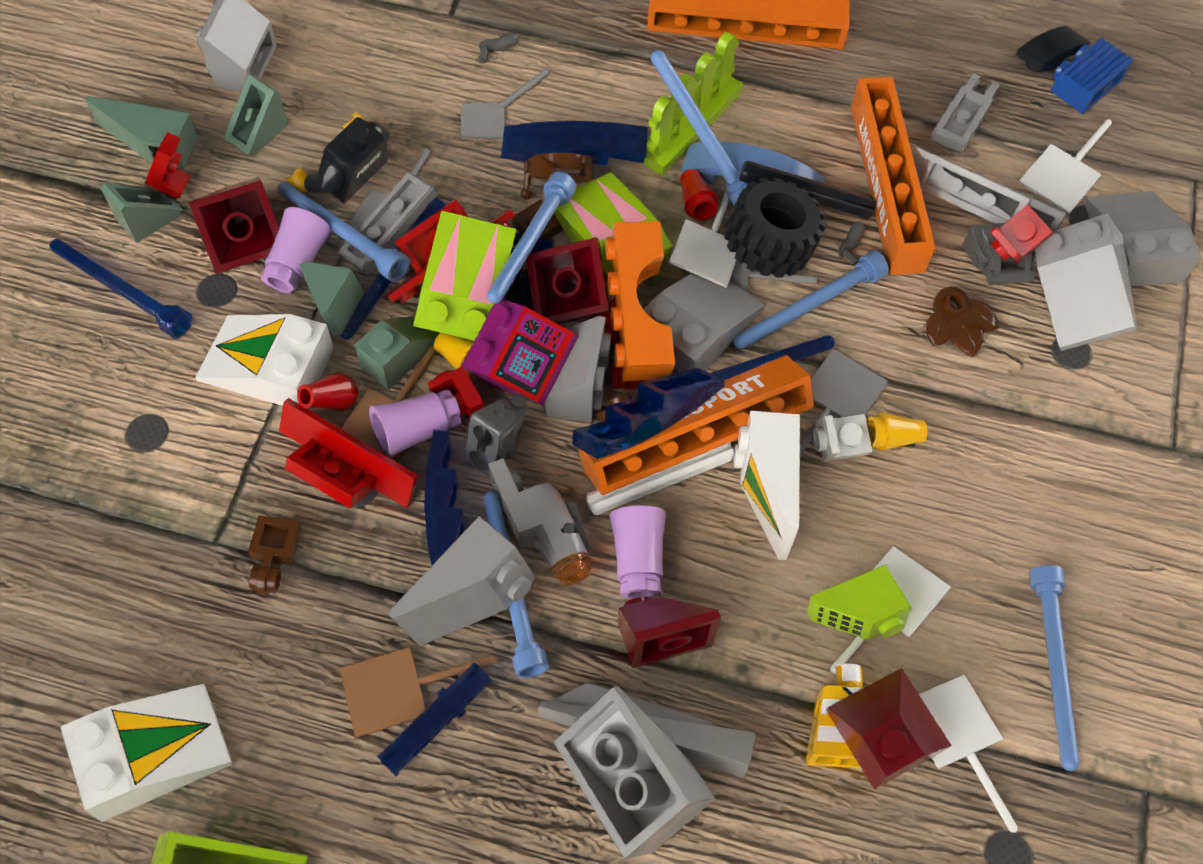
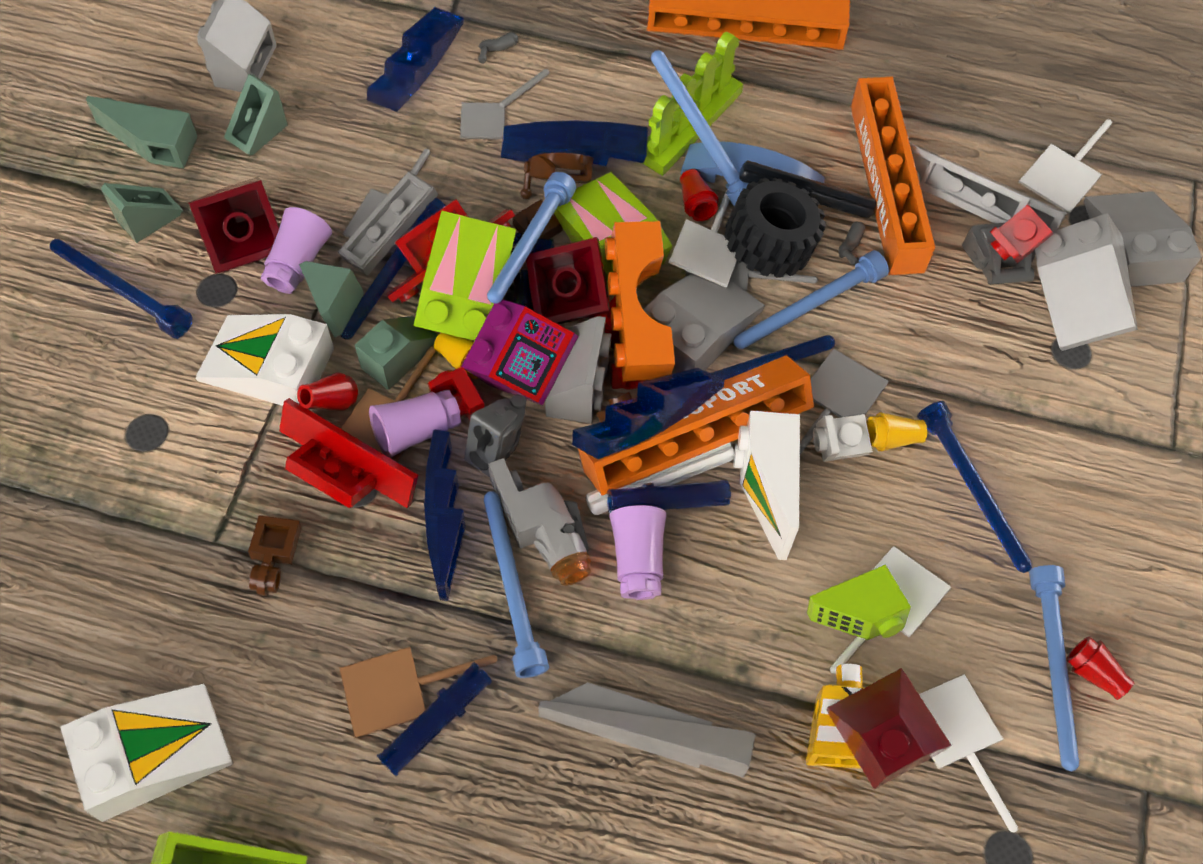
red bracket [144,132,190,199] -> none
medium blue piece [278,182,410,282] -> none
black torso [285,112,390,204] -> none
light grey slope [387,516,536,646] -> none
light grey slope [553,687,715,859] -> none
dark red slope [618,596,721,669] -> none
reddish brown plate [926,287,998,357] -> none
light grey hinge [931,73,1000,154] -> none
black slope [1015,26,1090,73] -> none
blue brick [1051,38,1133,114] -> none
none -> clear blue slope [367,7,464,112]
none -> clear blue pin [607,480,731,514]
none -> clear blue piece [917,401,1032,573]
none -> red cone [1066,636,1135,700]

